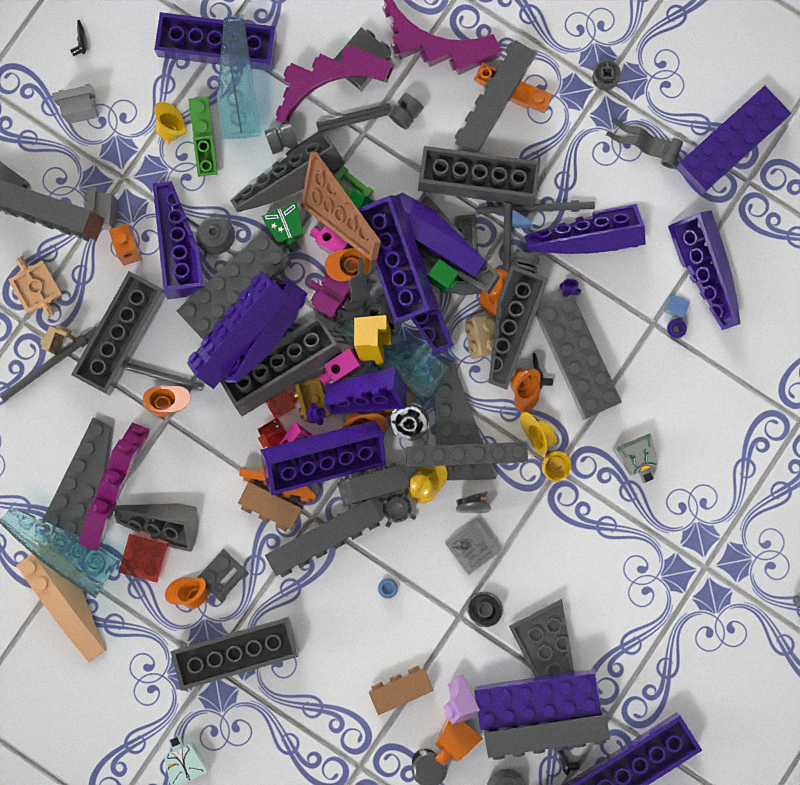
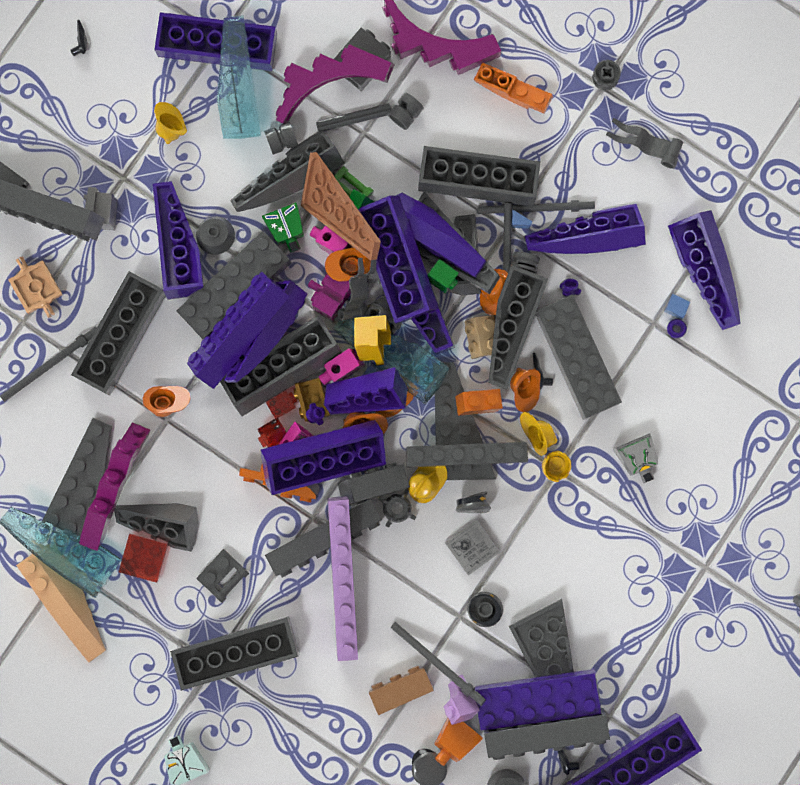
tan bracket [40,325,76,355] -> none
light grey plate [52,84,98,124] -> none
orange torso [109,224,142,266] -> none
dark grey bar [126,363,204,391] -> none
orange piece [165,577,209,609] -> none
bright green slope [188,96,218,177] -> none
medium nougat brick [238,482,303,532] -> none
medium blue plate [378,578,398,598] -> none
dark grey cone [390,402,430,441] -> none
dark grey brick [455,40,537,153] -> none
dark purple brick [676,85,792,196] -> none
none -> lavender brick [327,497,358,661]
none -> dark grey bar [391,622,486,706]
none -> orange brick [455,389,503,416]

